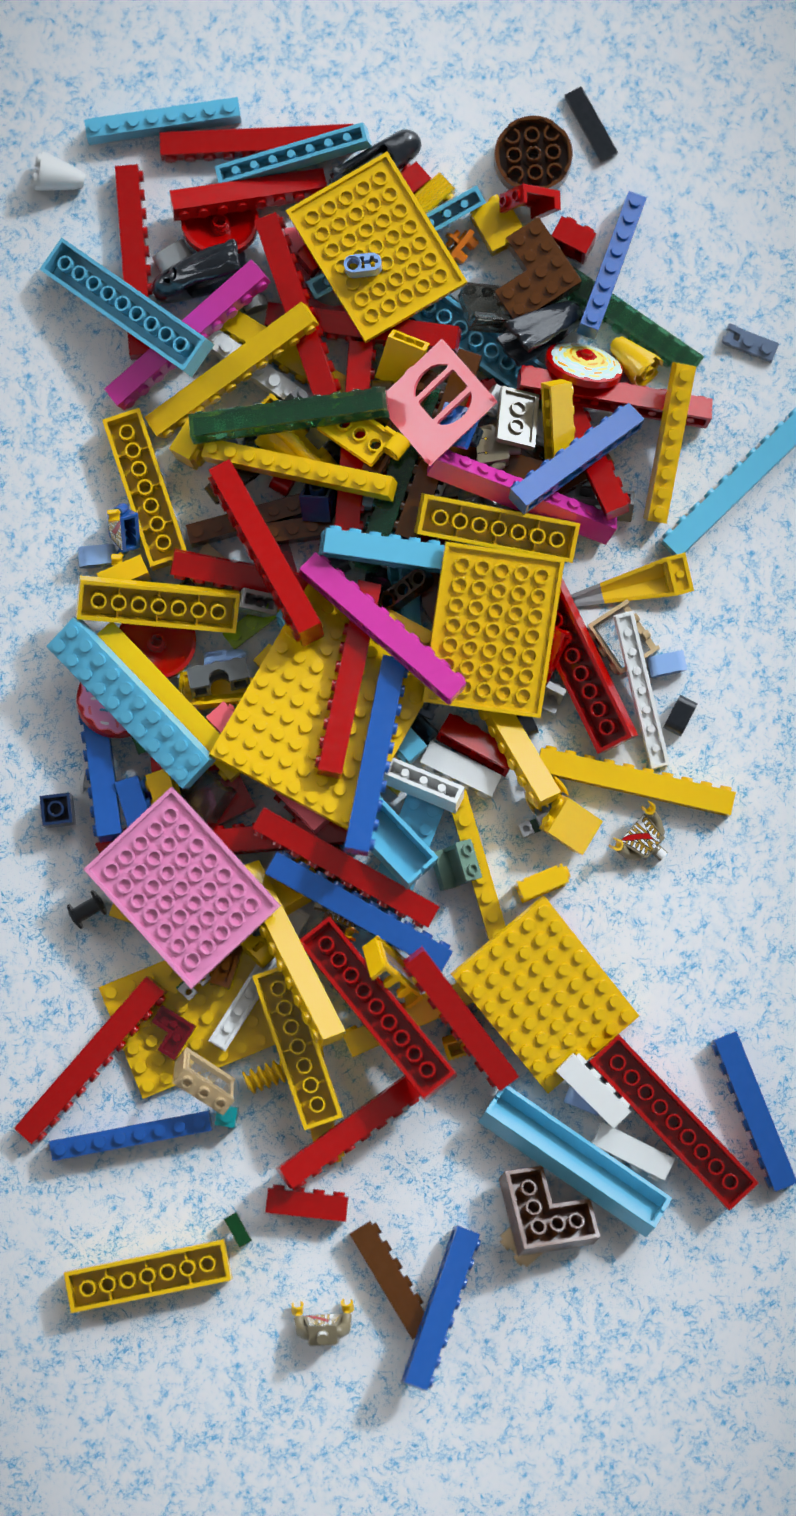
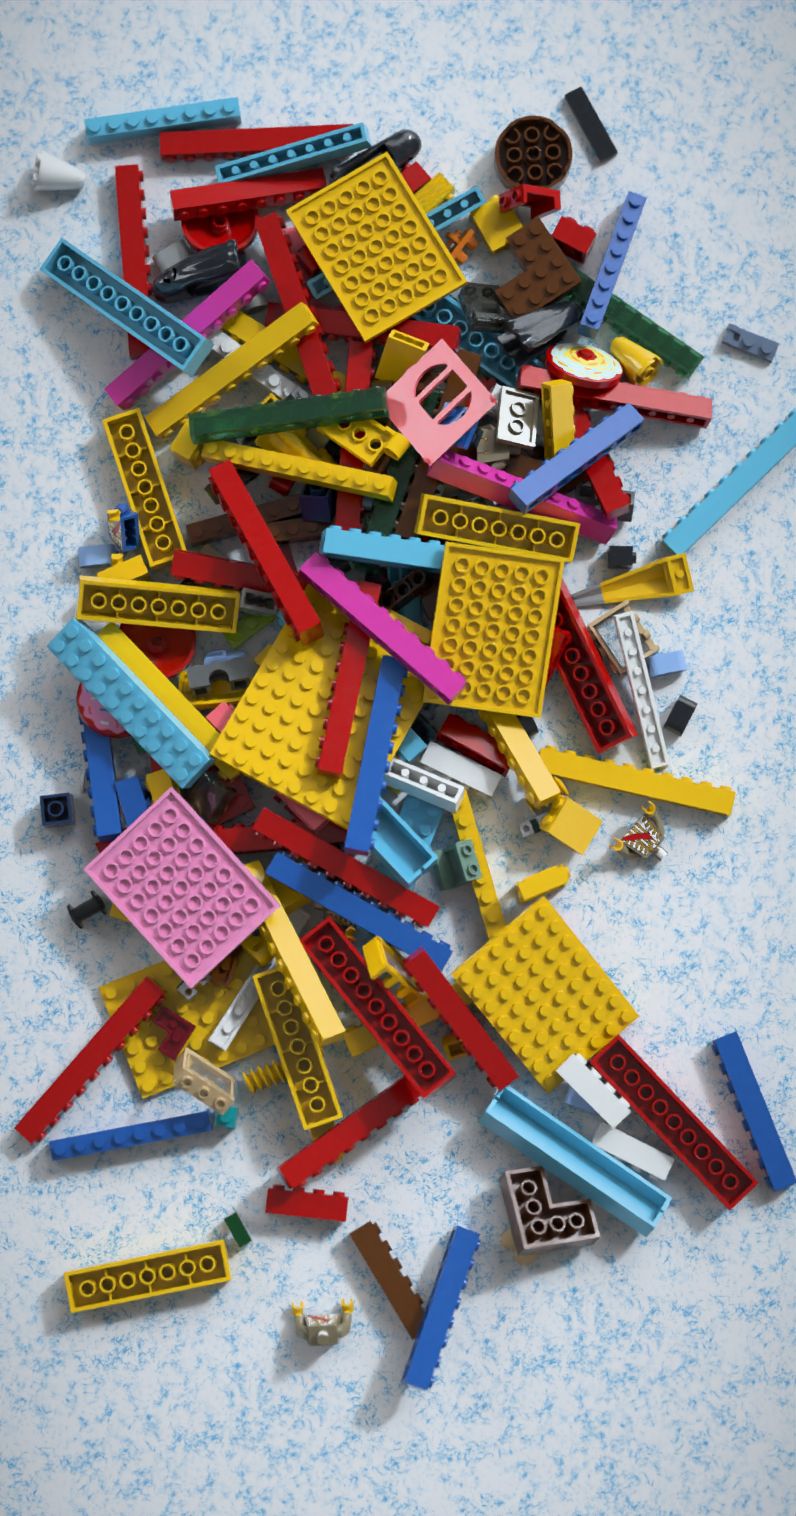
light blue beam [344,253,382,278] -> none
light grey bracket [542,681,567,715] -> none
yellow brick [643,362,696,524] -> none
none -> black brick [608,546,636,569]

